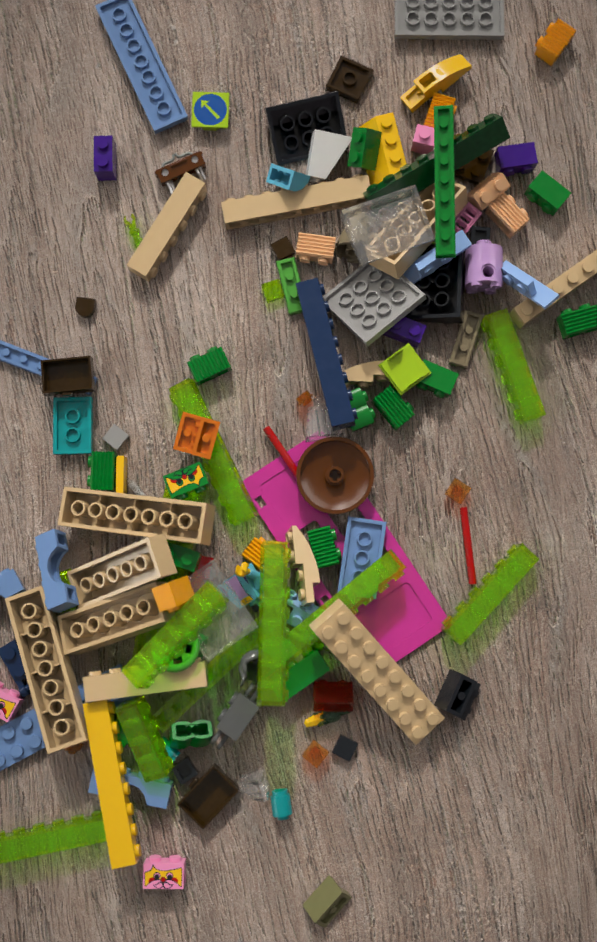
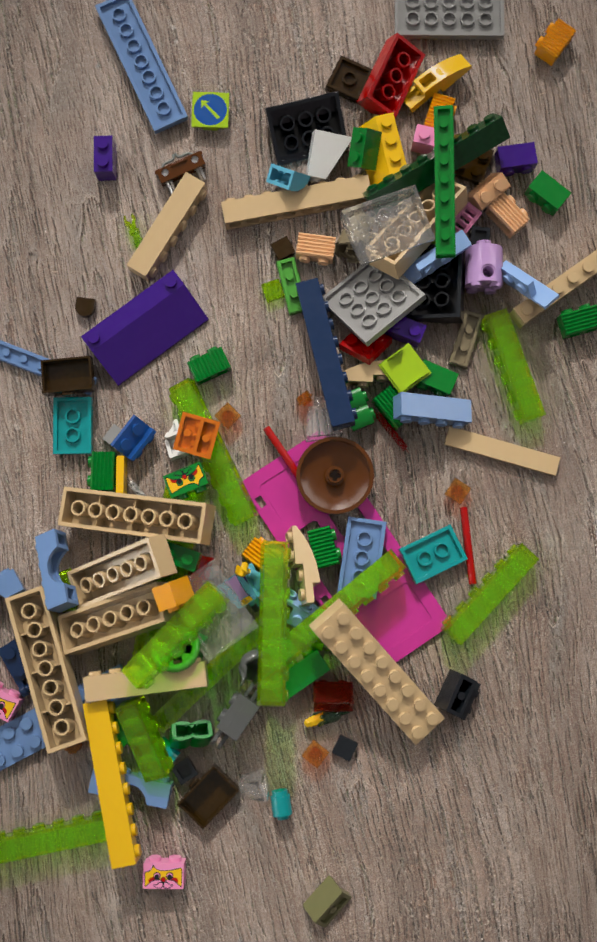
none -> dark purple slope [81,270,209,386]
none -> blue bracket [110,415,156,462]
none -> white slope [164,419,189,461]
none -> clear orange plate [214,402,242,430]
none -> red plate [339,333,392,365]
none -> red slope [357,32,426,118]
none -> red piece [375,412,409,453]
none -> medium blue brick [393,392,472,429]
none -> teal plate [398,524,468,584]
none -> tan tile [444,426,560,476]

